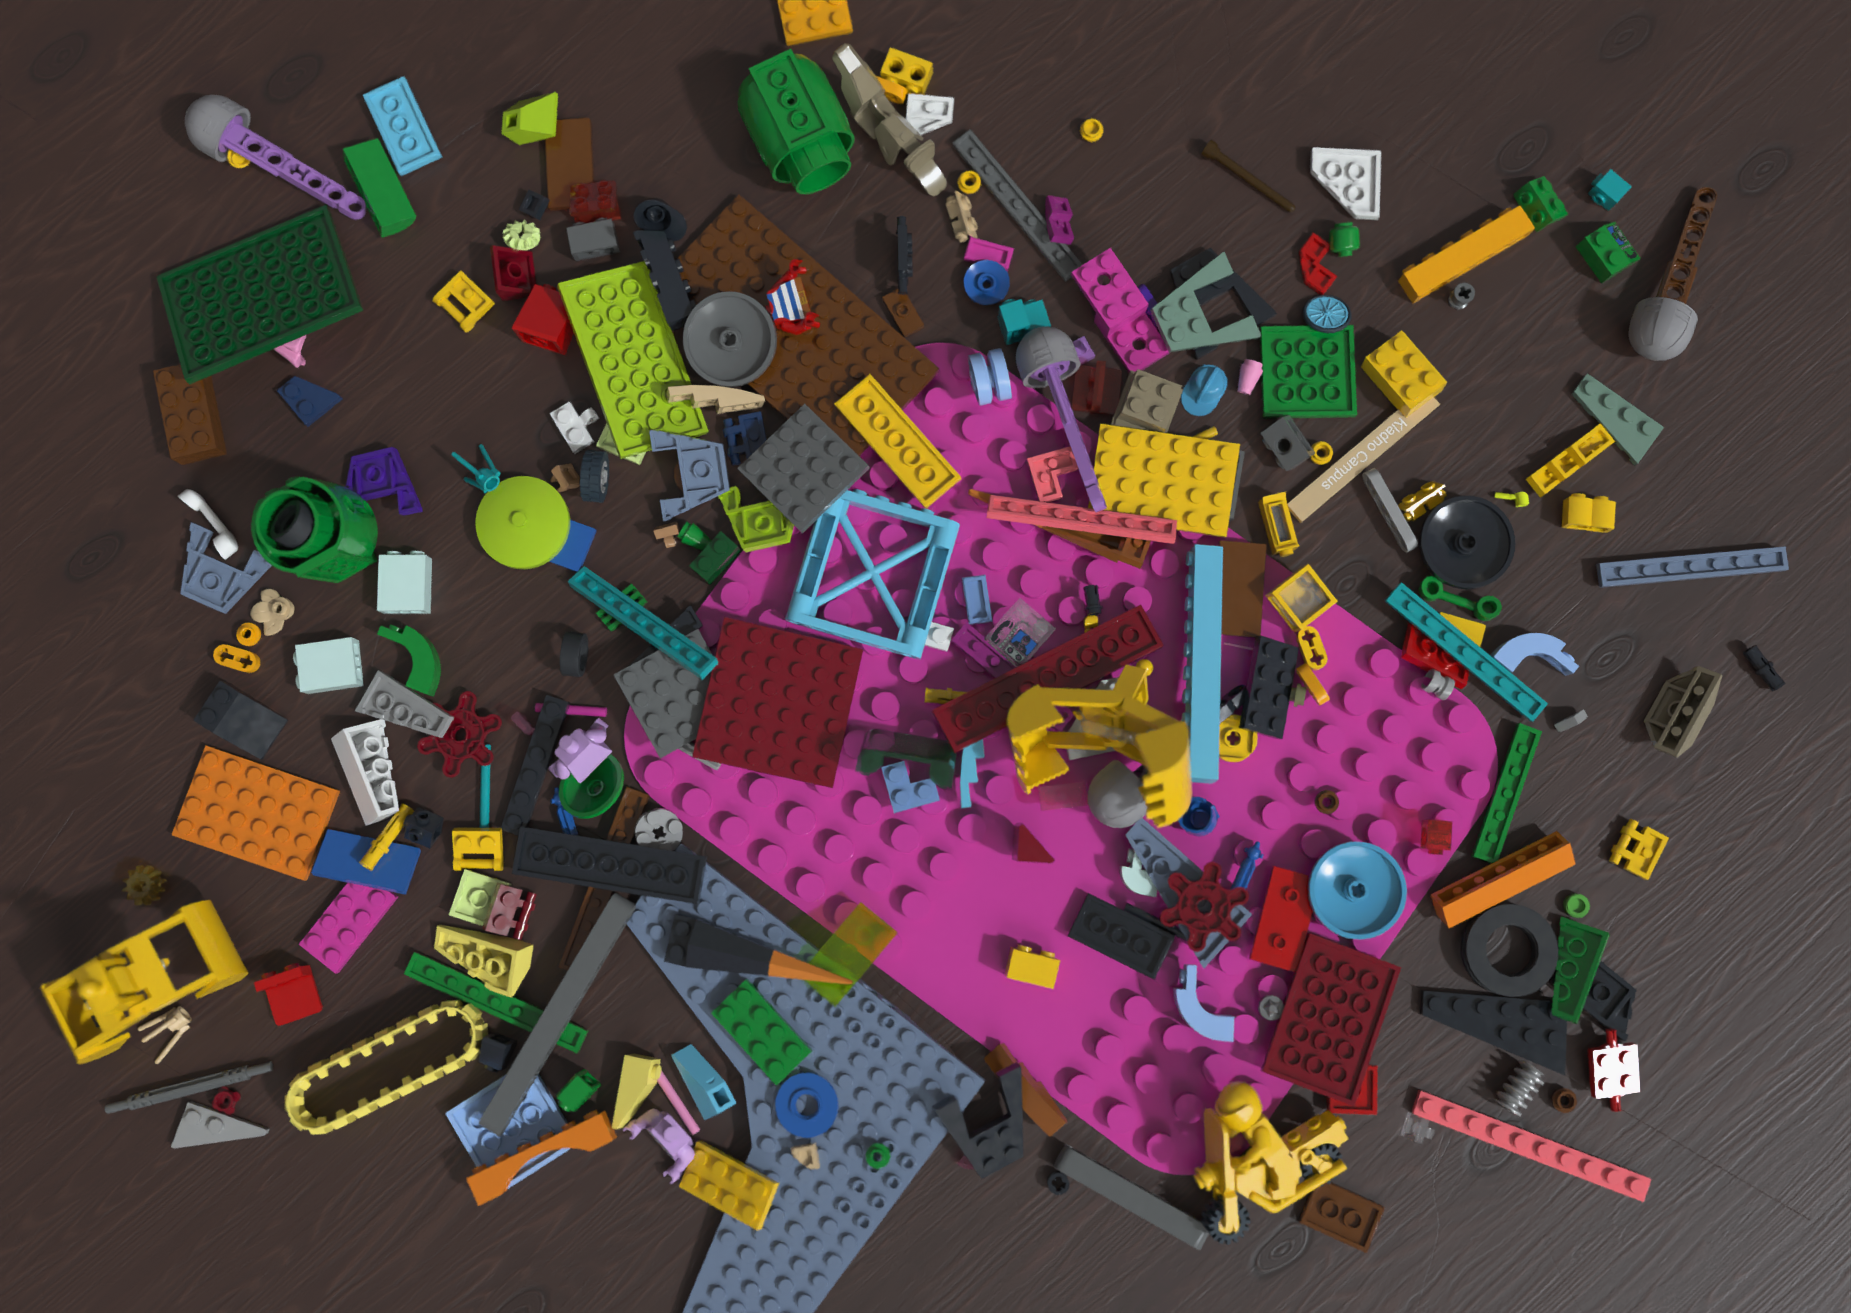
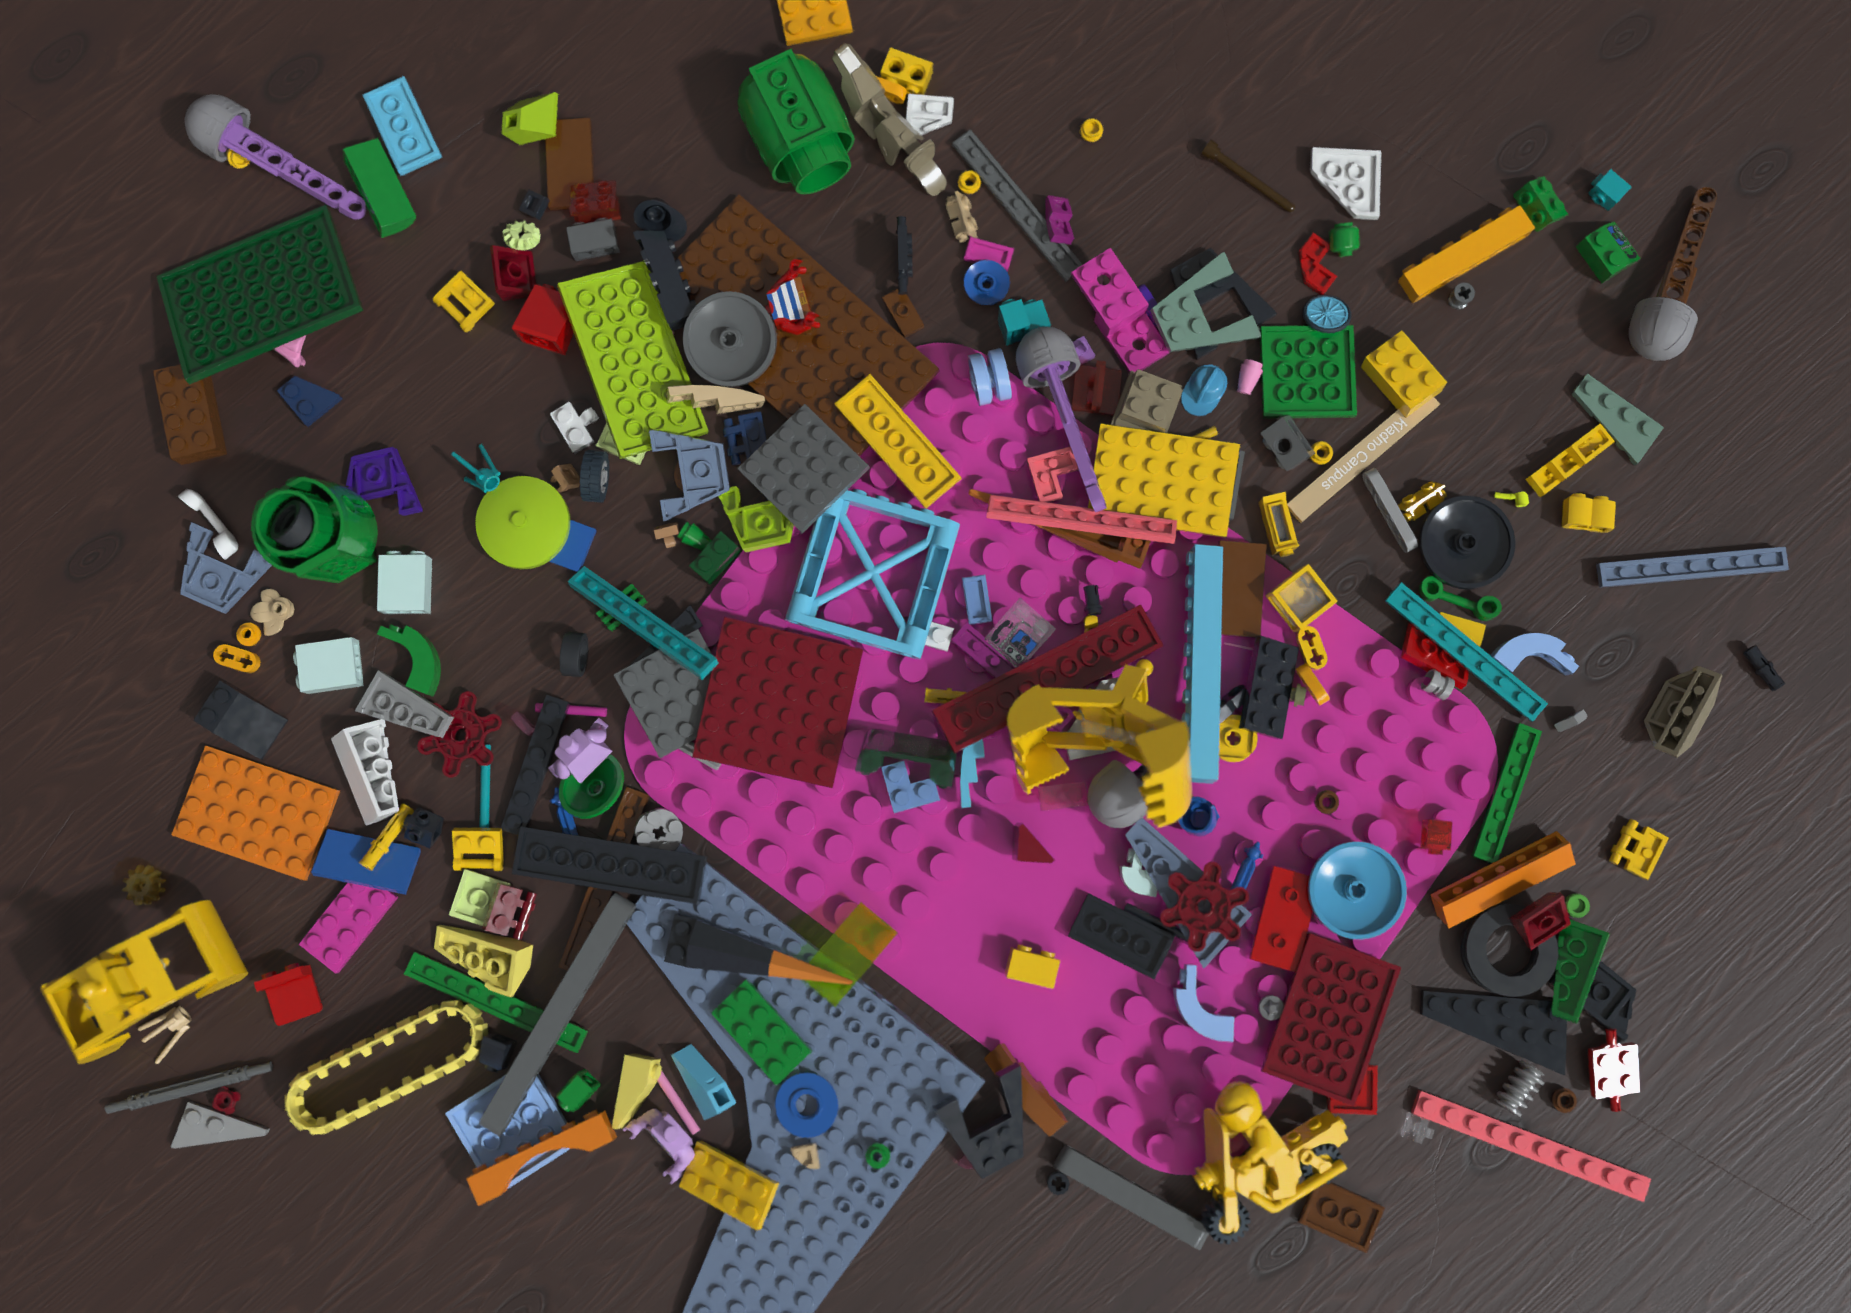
none -> dark red slope [1509,892,1571,950]

